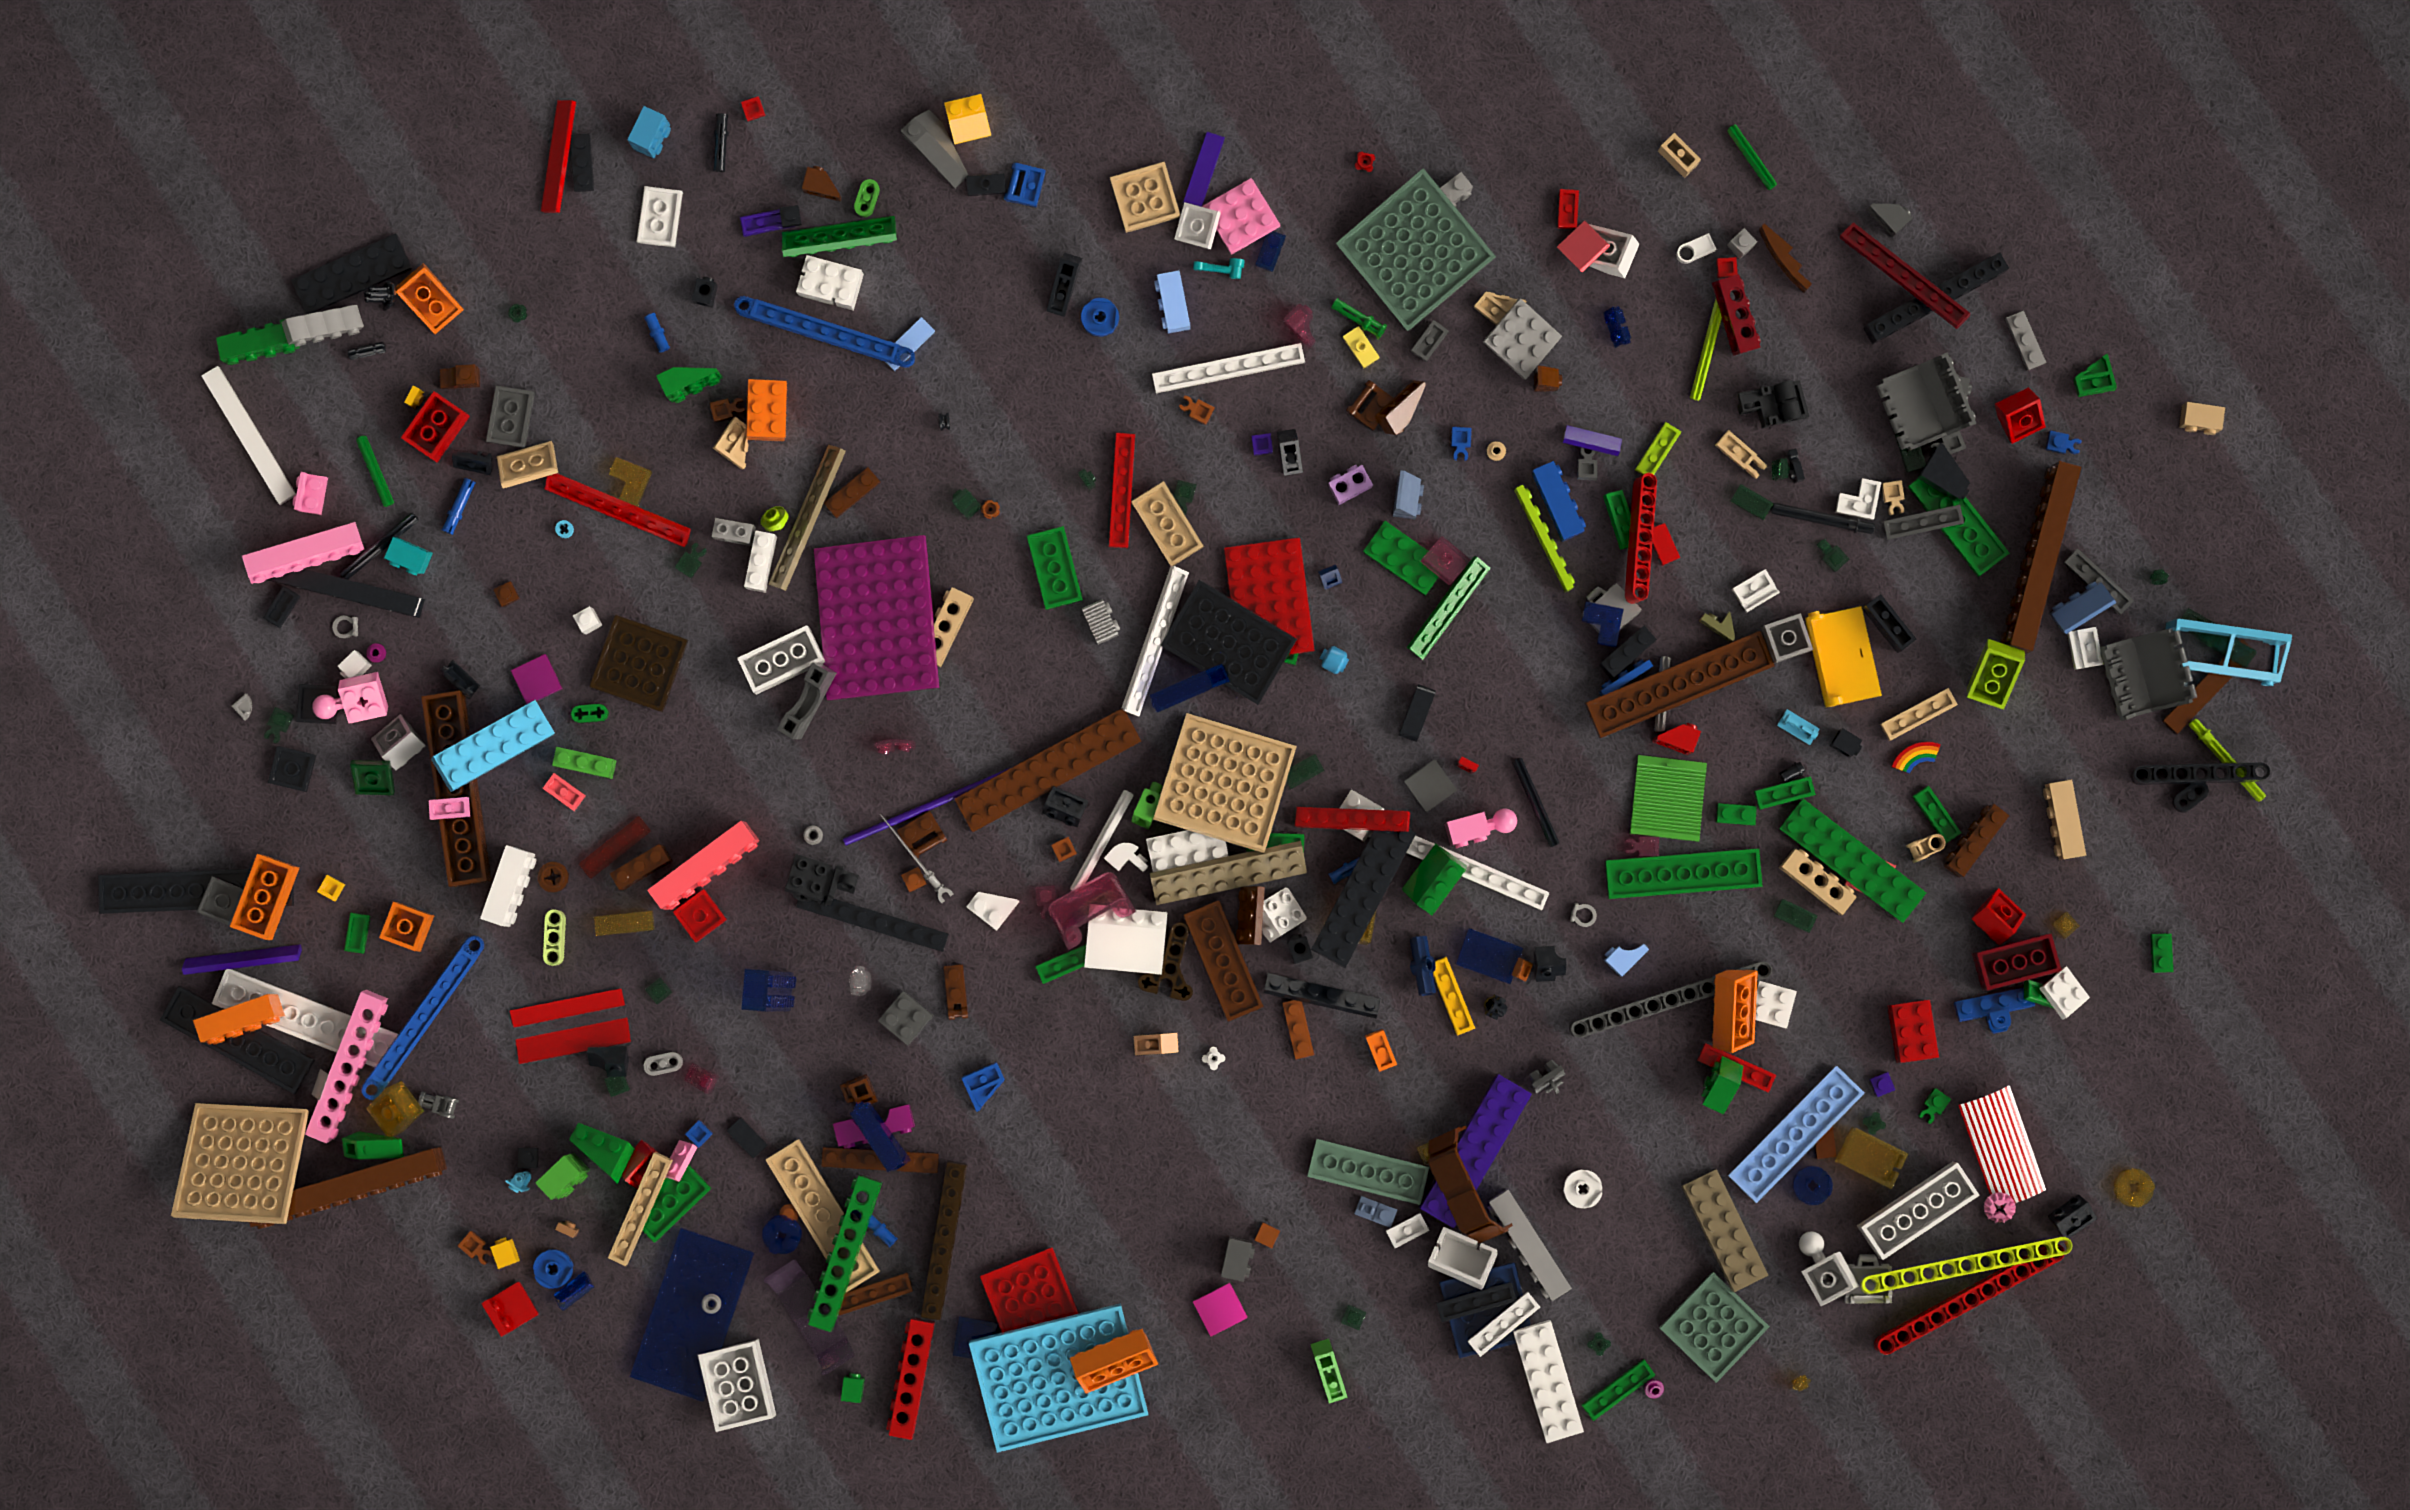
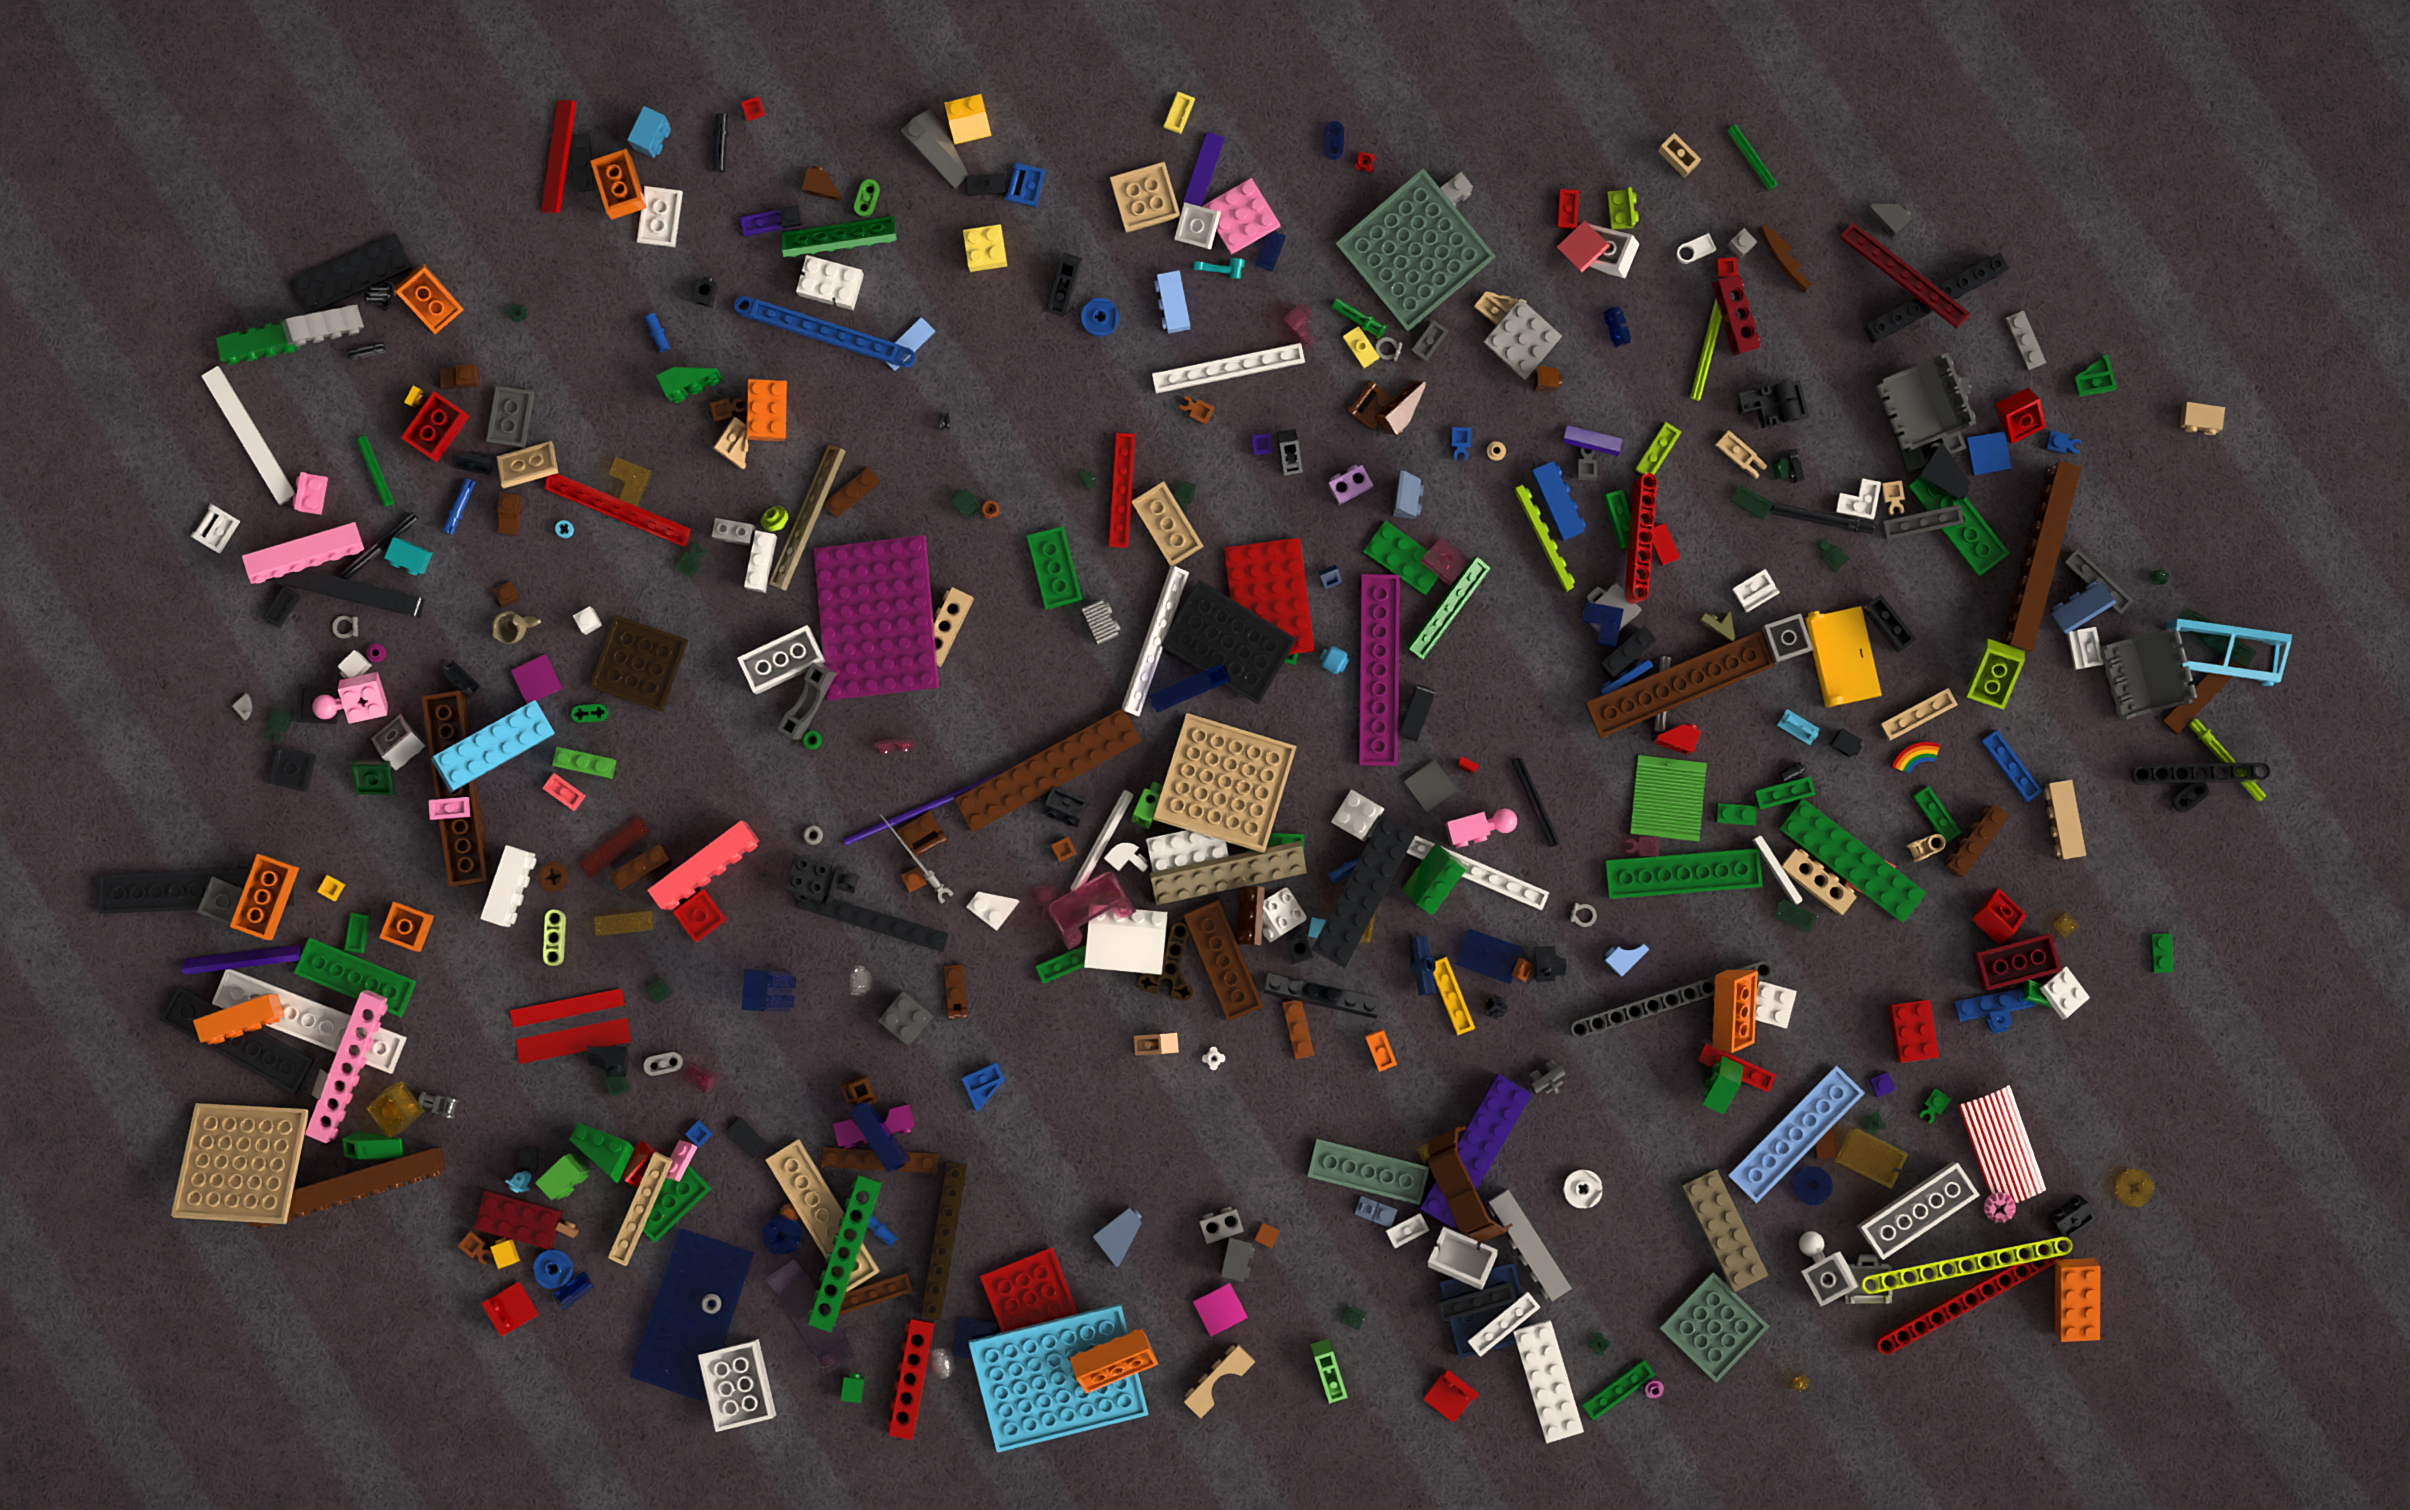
blue plate [361,935,484,1100] -> none
clear green plate [1286,754,1325,789] -> none
red plate [1295,807,1410,832] -> none
none -> white plate [190,503,240,553]
none -> green plate [294,938,417,1017]
none -> dark red brick [474,1190,564,1249]
none -> dark tan hair [492,611,541,644]
none -> reddish brown arch [497,493,523,536]
none -> orange brick [591,149,647,220]
none -> green plate [802,730,822,750]
none -> clear head [928,1348,956,1379]
none -> light yellow brick [963,224,1007,272]
none -> sand blue slope [1093,1207,1142,1268]
none -> light yellow plate [1164,91,1195,134]
none -> tan arch [1184,1344,1255,1418]
none -> light grey brick [1200,1206,1244,1244]
none -> medium azure tile [1308,917,1326,938]
none -> clear blue plate [1324,121,1344,160]
none -> magenta plate [1359,574,1400,766]
none -> light grey piece [1375,337,1402,362]
none -> red bracket [1424,1368,1479,1423]
none -> lime bracket [1607,187,1638,230]
none -> white tile [1752,836,1803,905]
none -> blue tile [1966,431,2012,476]
none -> blue tile [1980,729,2042,803]
none -> orange brick [2055,1258,2100,1342]

